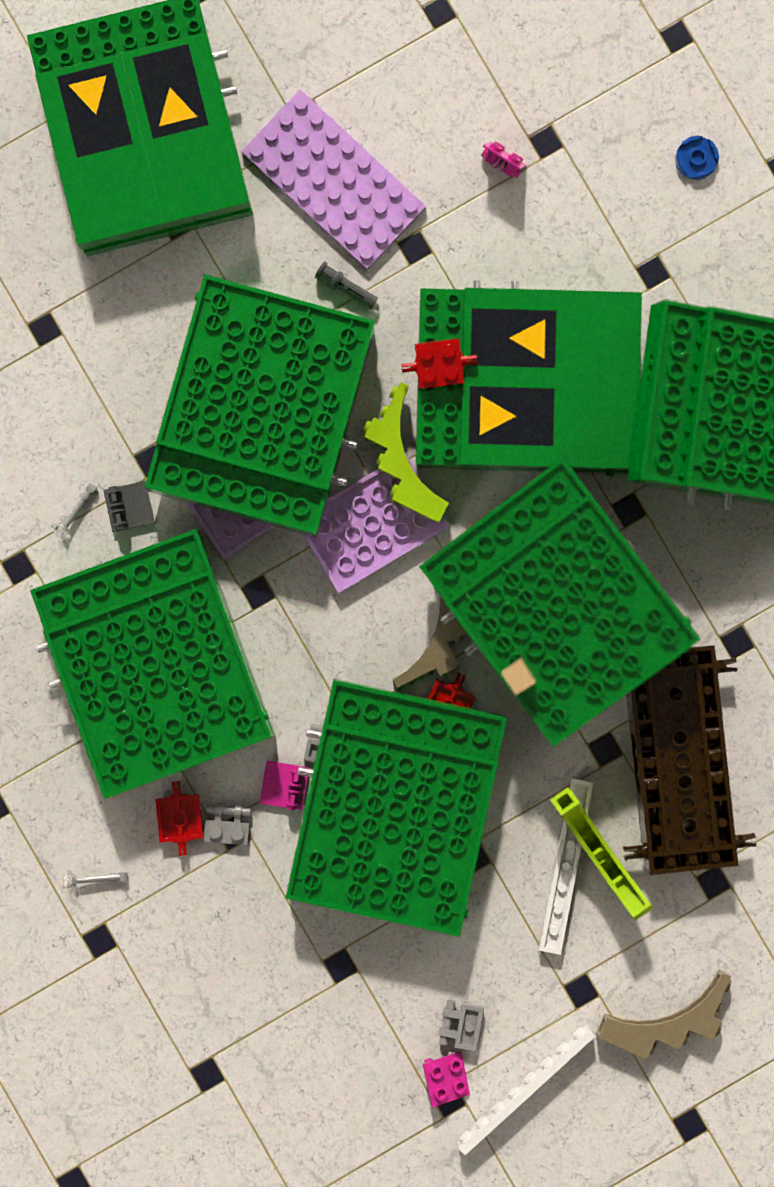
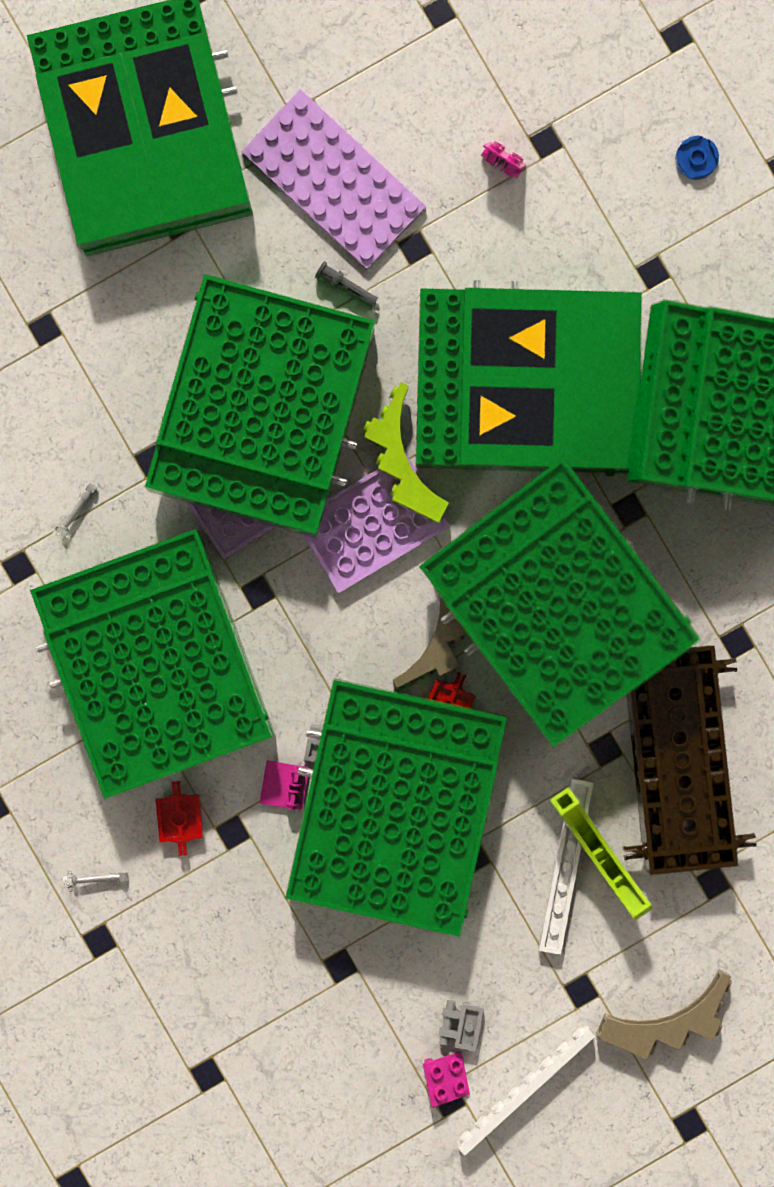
dark grey hinge [103,481,155,532] -> none
light grey plate [204,803,251,845] -> none
red plate [401,339,478,389] -> none
tan panel [502,658,536,695] -> none

